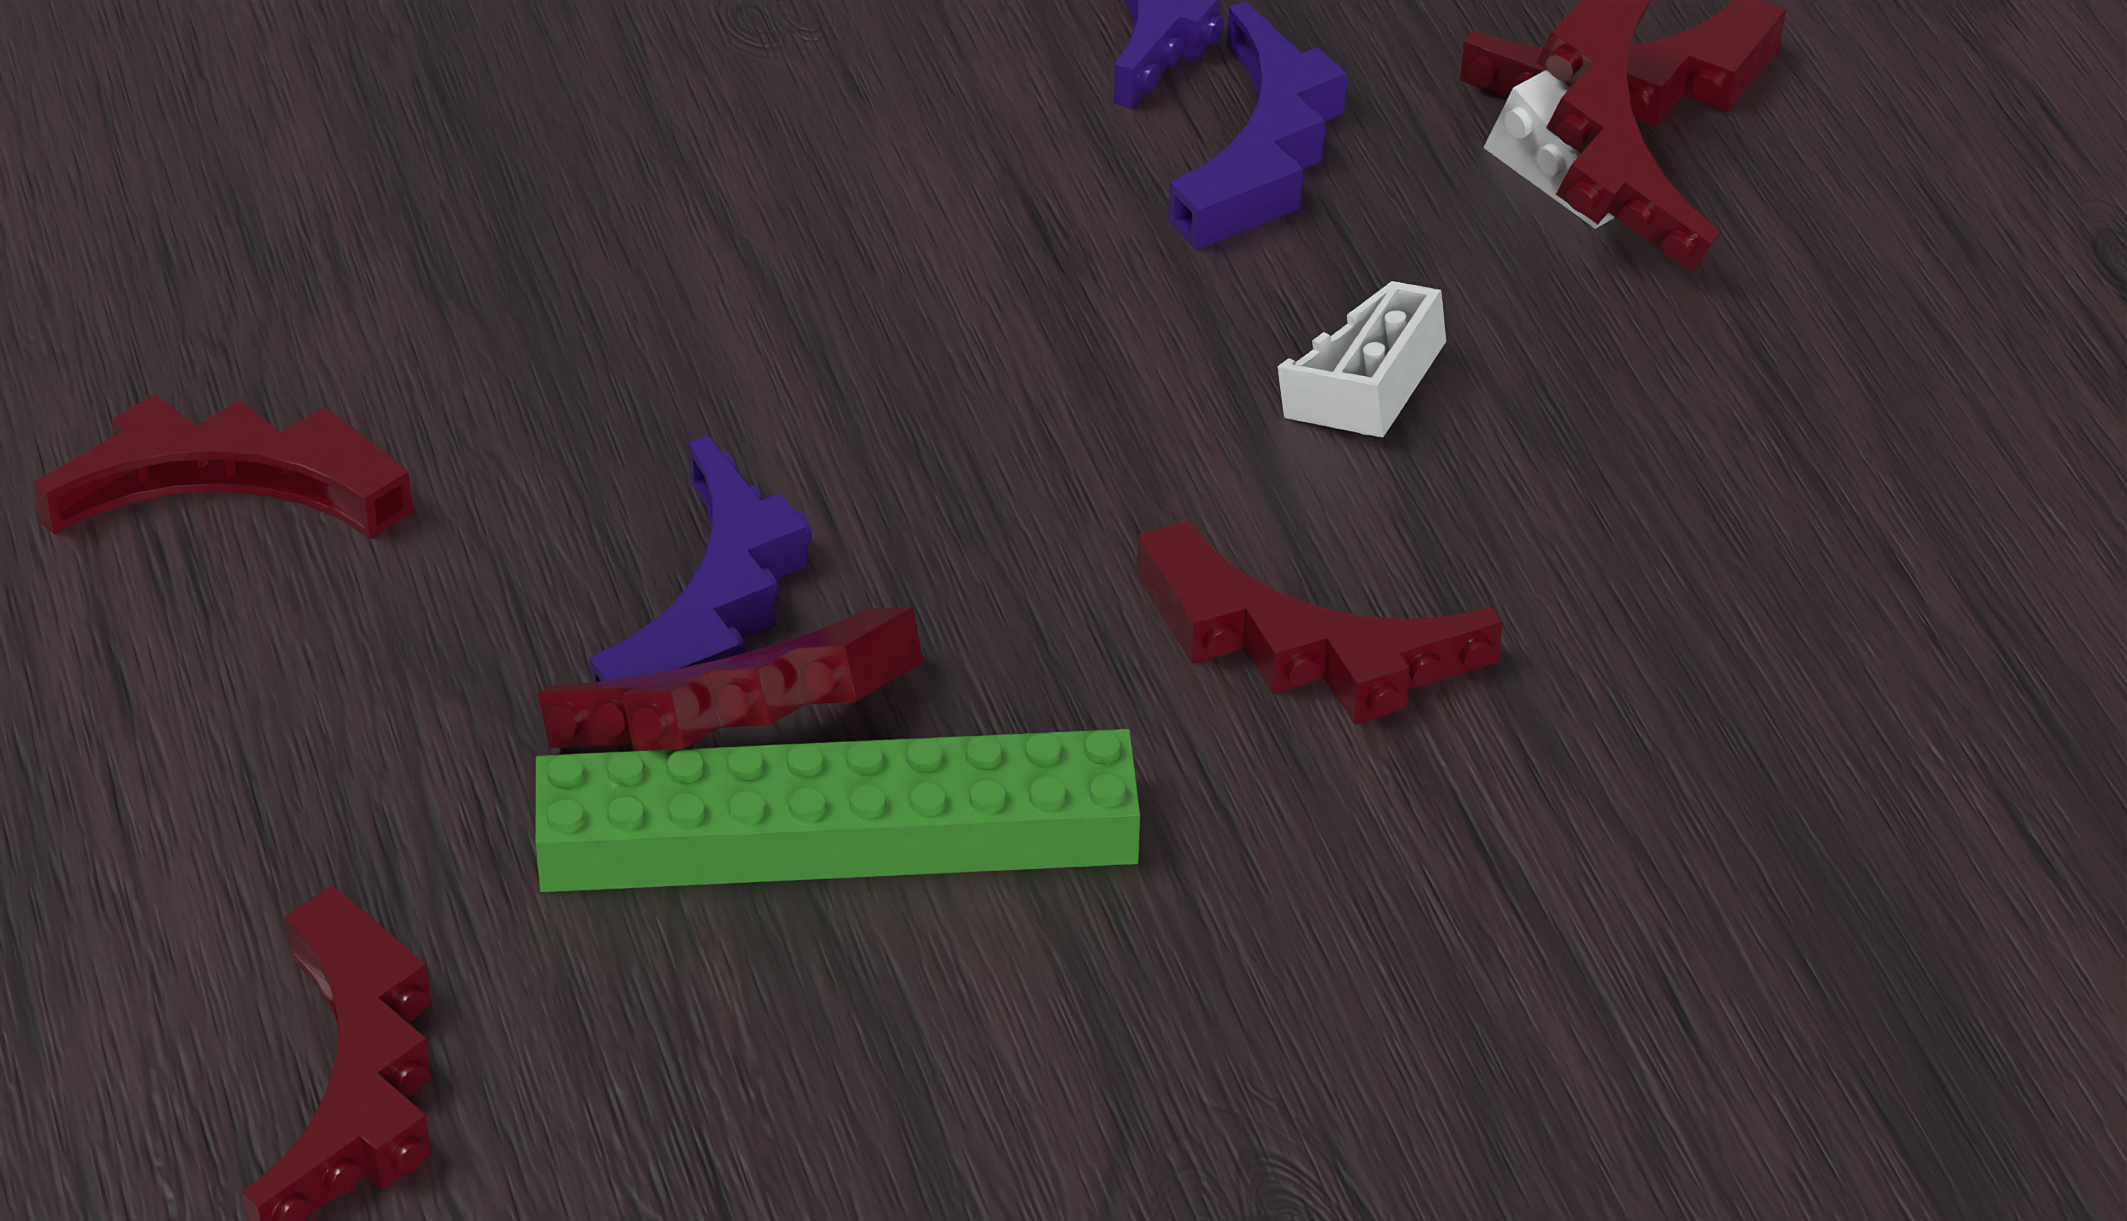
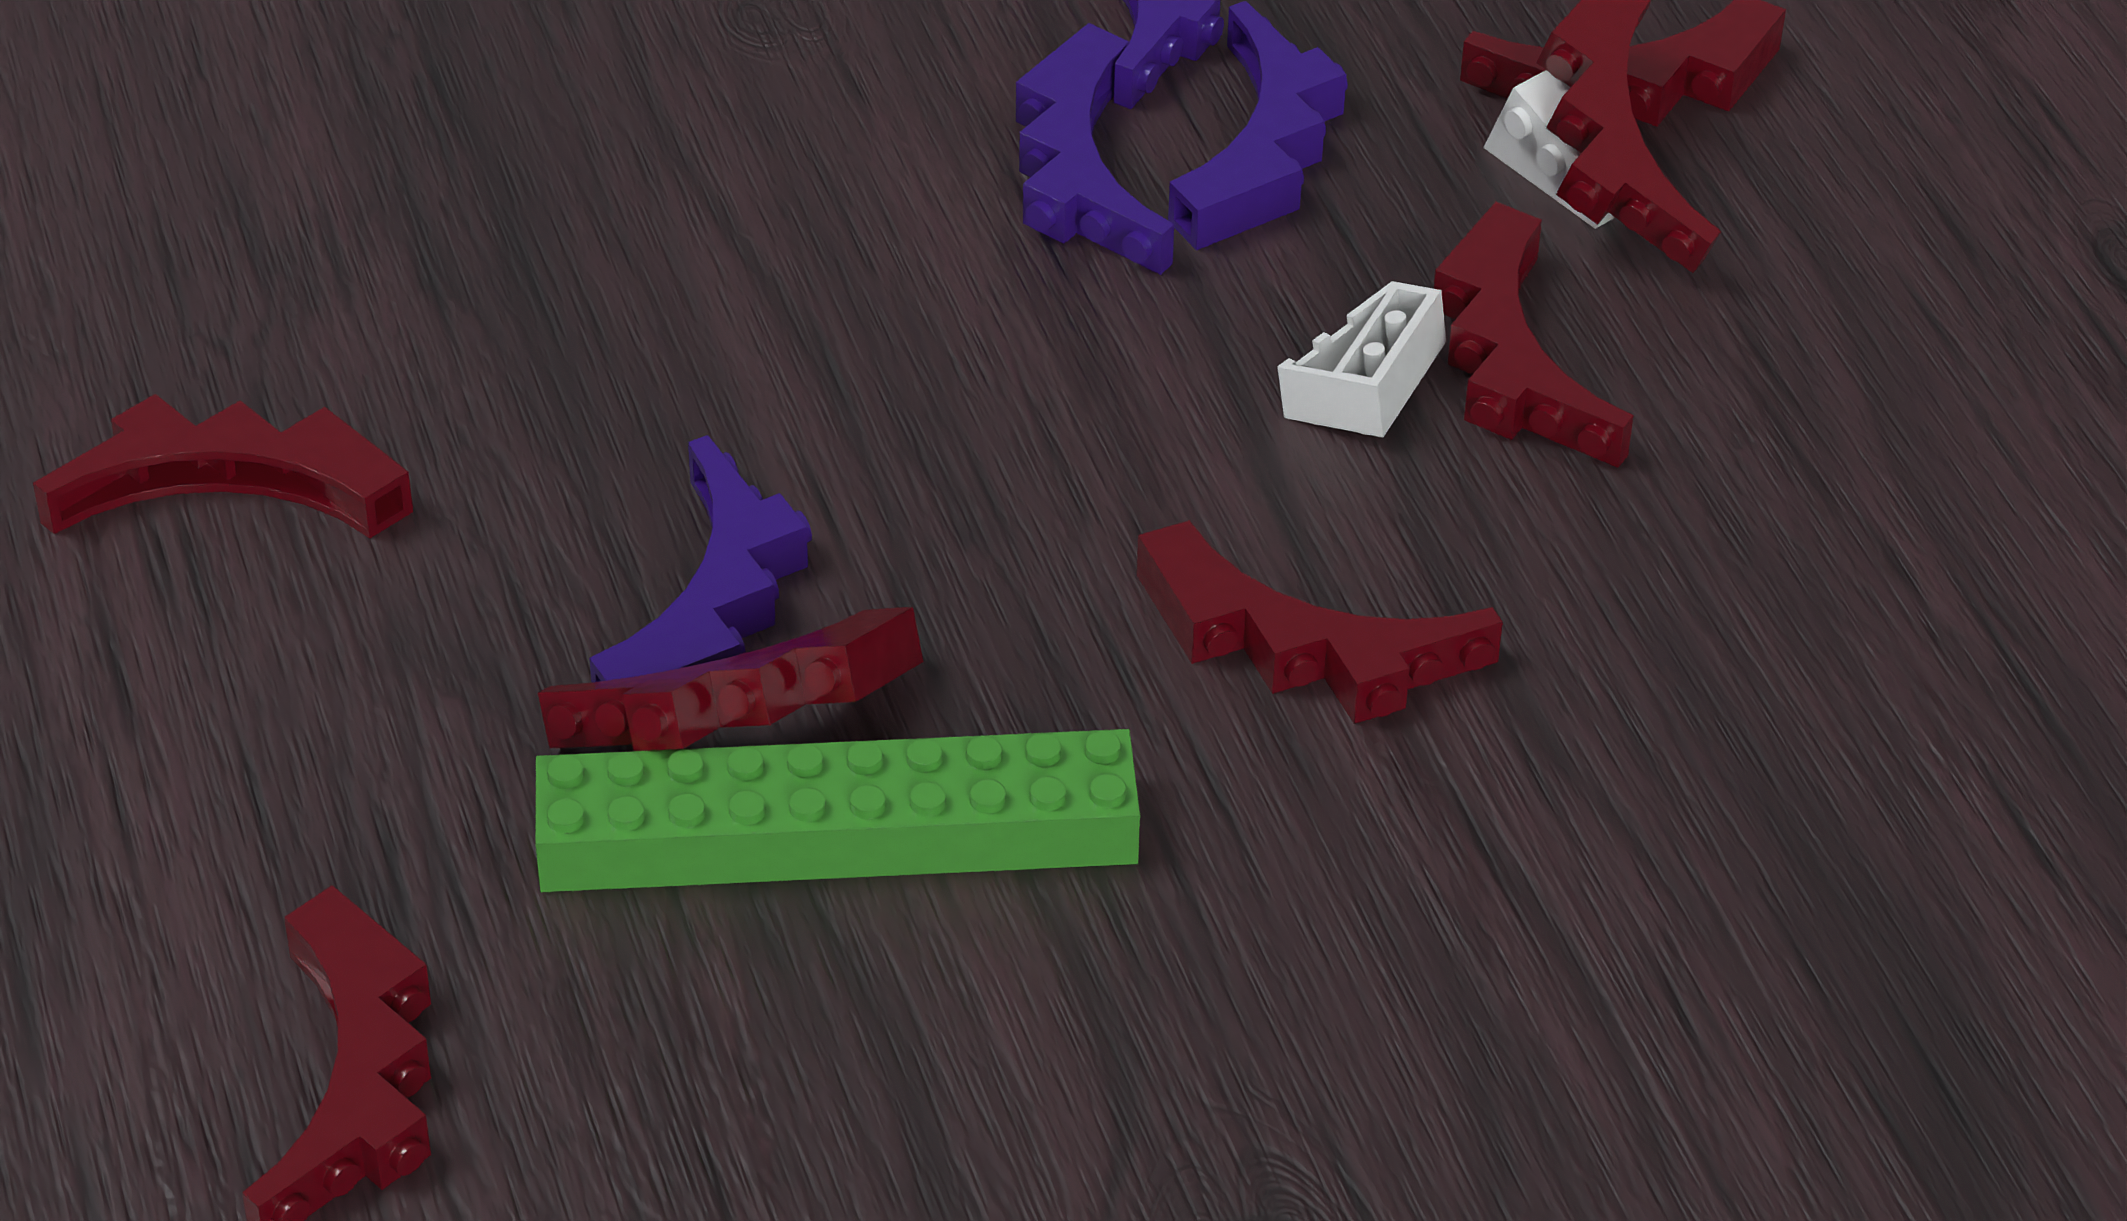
none -> dark purple arch [1016,23,1174,275]
none -> dark red arch [1434,201,1634,468]

